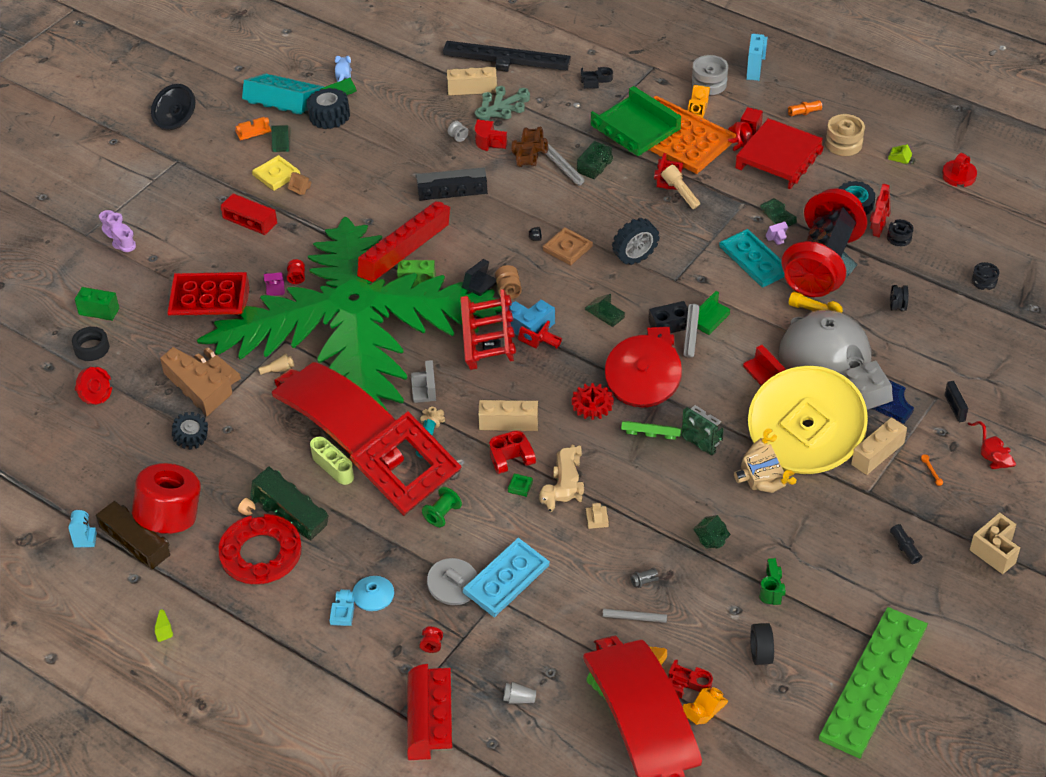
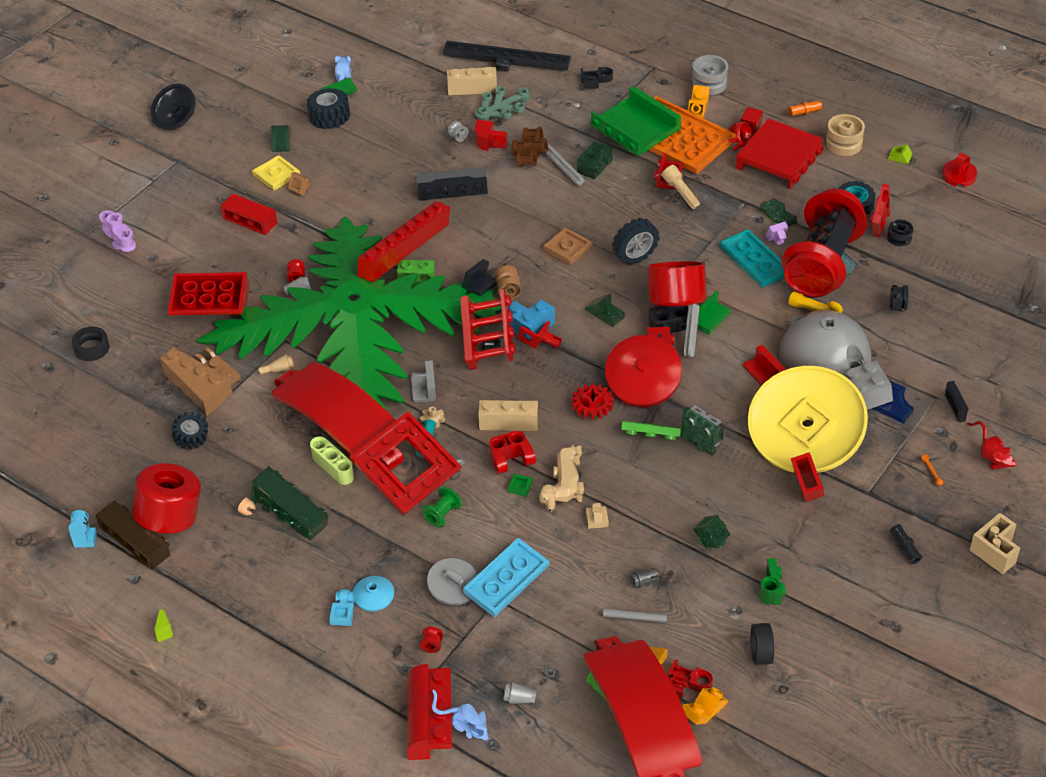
green brick [74,287,119,321] -> none
red tile [75,367,112,405] -> none
red plate [219,514,302,584] -> none
orange hinge [235,116,272,140] -> none
teal slope [242,73,324,114] -> none
magenta slope [263,272,285,296] -> none
black hinge [529,227,542,241] -> none
tan torso [734,428,797,493] -> none
medium azure piece [747,34,768,81] -> none
bright green plate [819,607,928,759] -> none
tan brick [851,417,907,475] -> none
black wheel [972,262,1000,290] -> none
none -> light grey cone [284,276,312,296]
none -> light blue animal [432,690,488,740]
none -> red piece [647,261,707,306]
none -> red brick [791,452,825,502]

